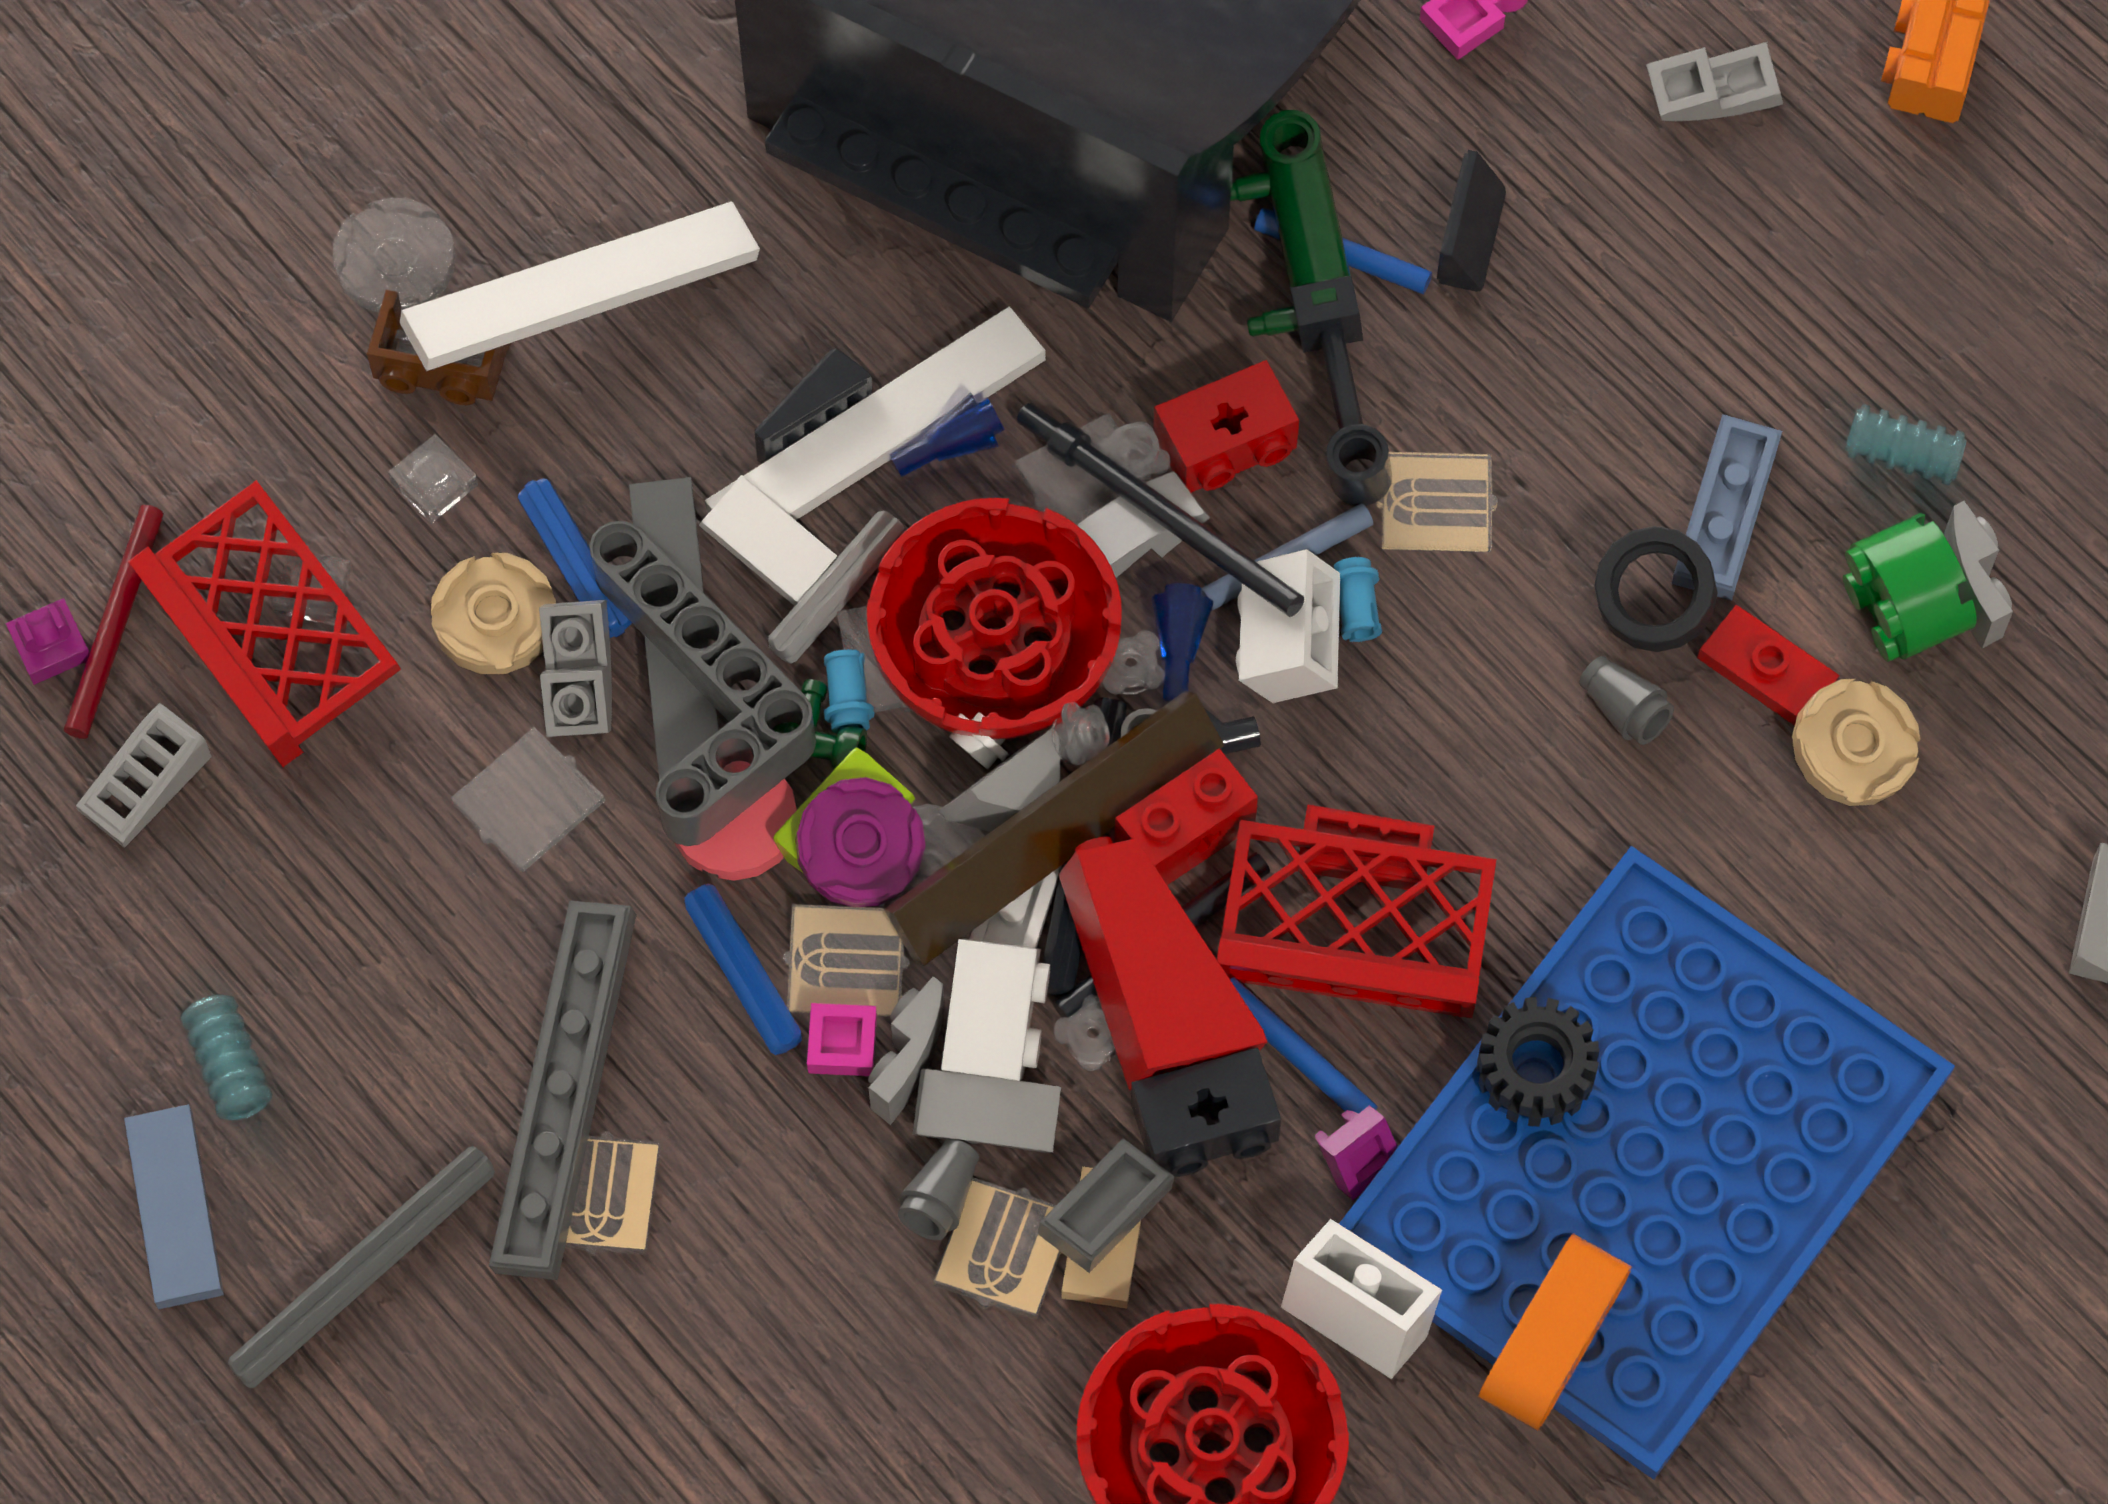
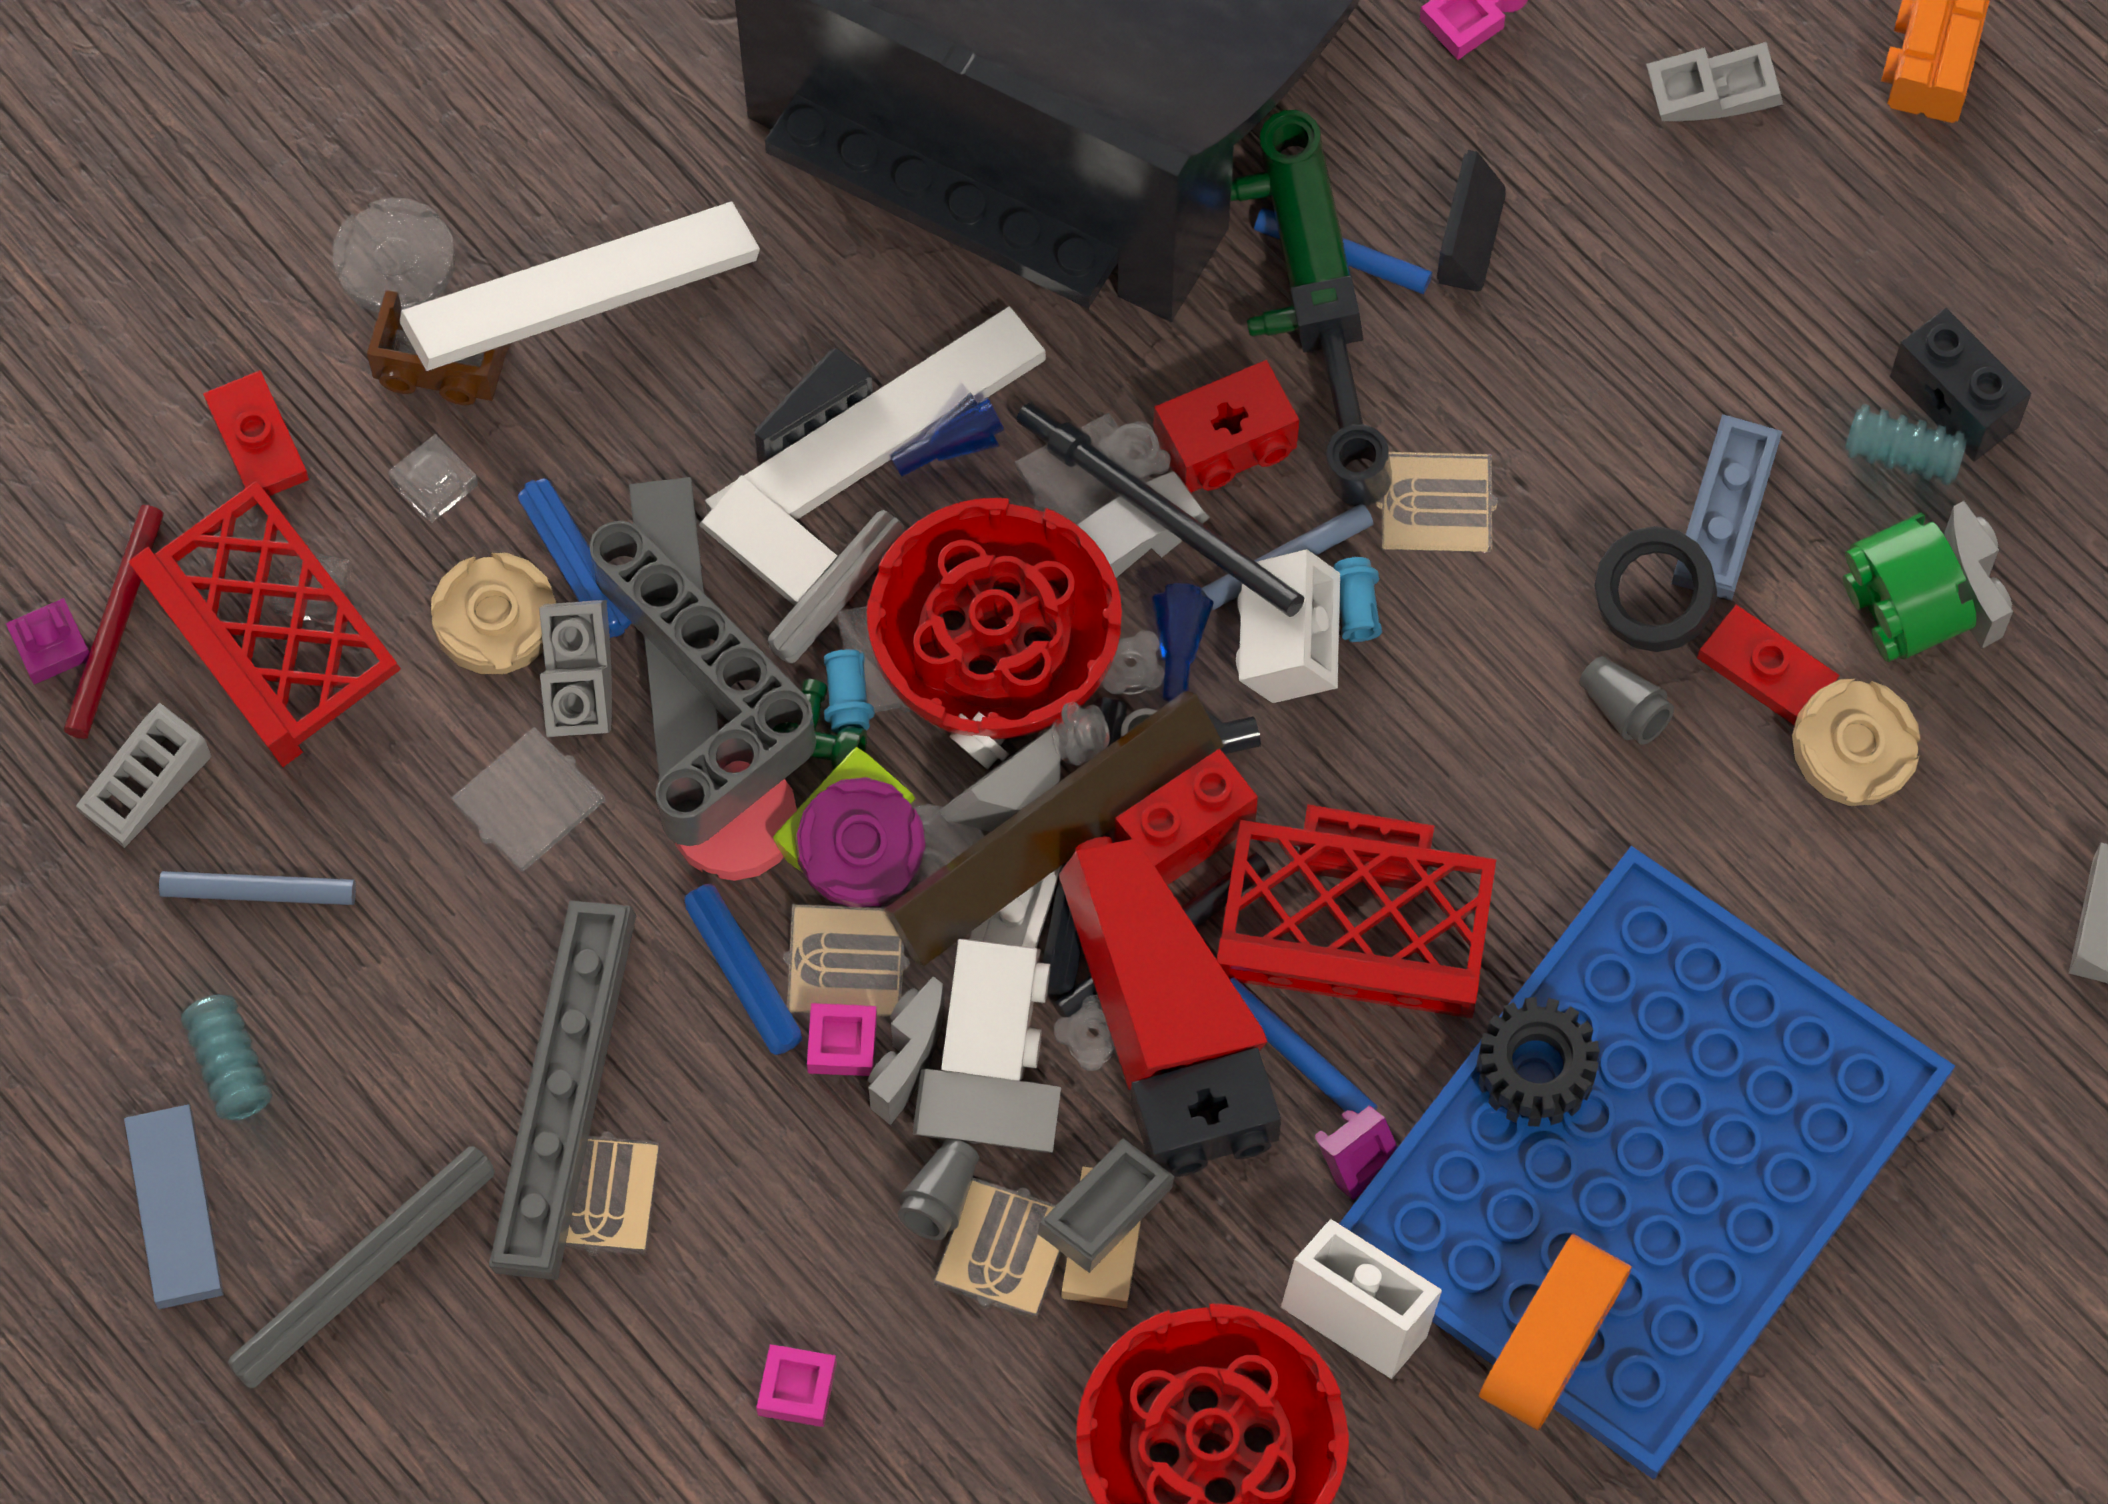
none -> sand blue bar [159,871,356,905]
none -> red plate [203,370,309,496]
none -> dark pink plate [756,1344,837,1427]
none -> black brick [1890,308,2032,462]

